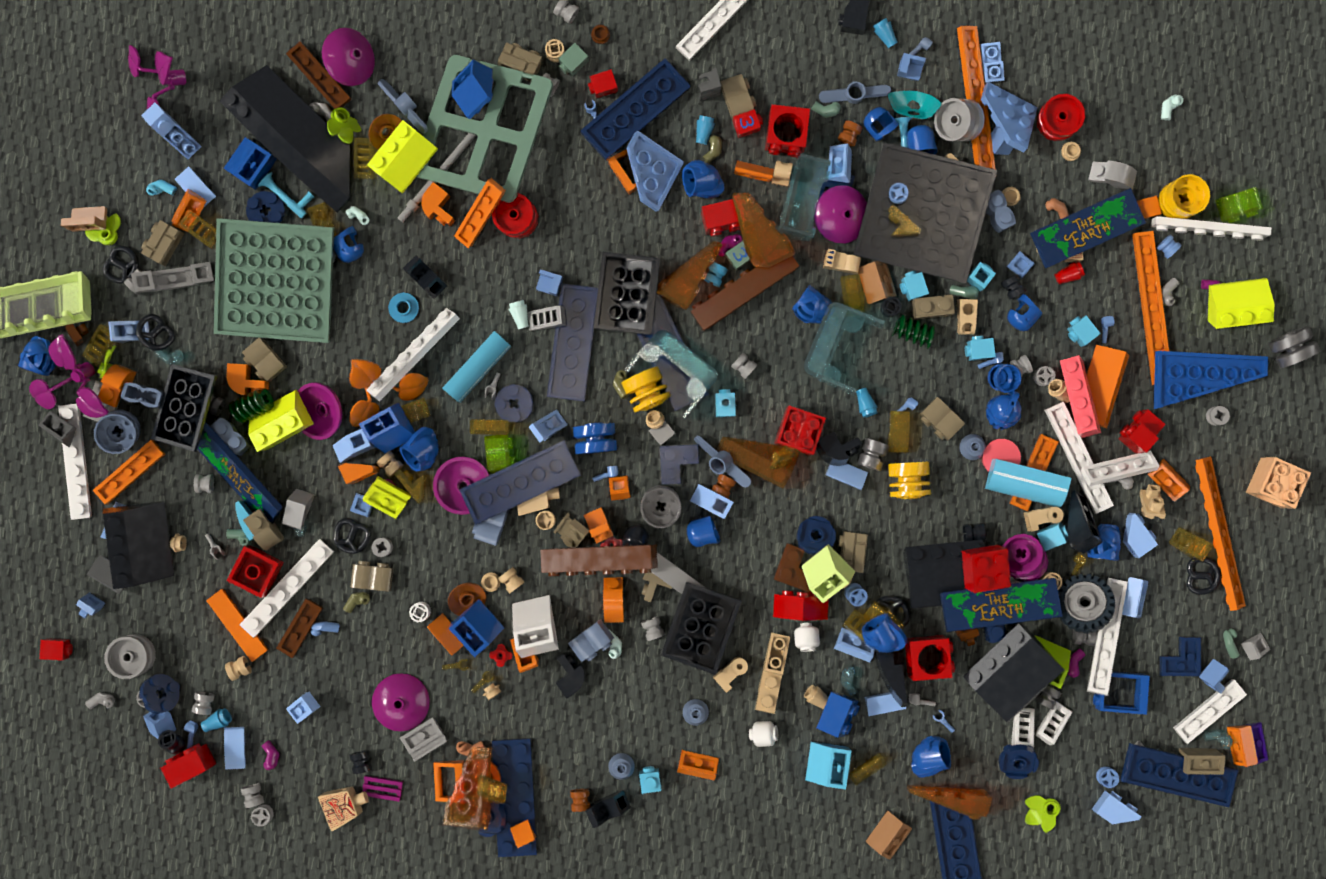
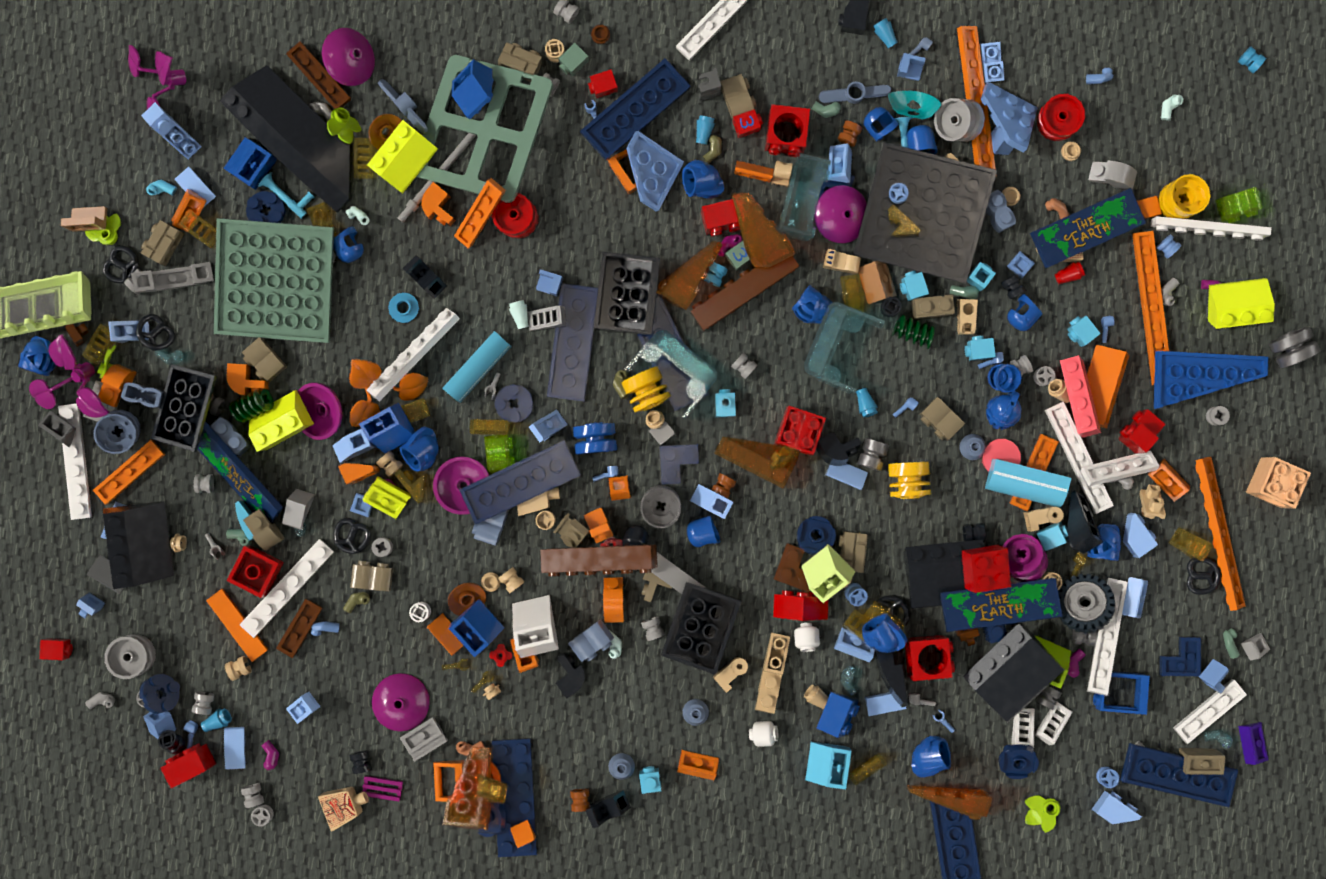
sand blue piece [694,435,751,487] -> none
medium nougat panel [866,811,912,860] -> none
clear yellow slope [888,411,910,453] -> none
orange slope [1227,725,1258,767] -> none
none -> medium blue arm [1086,68,1113,84]
none -> dark azure wheel [1238,46,1266,73]

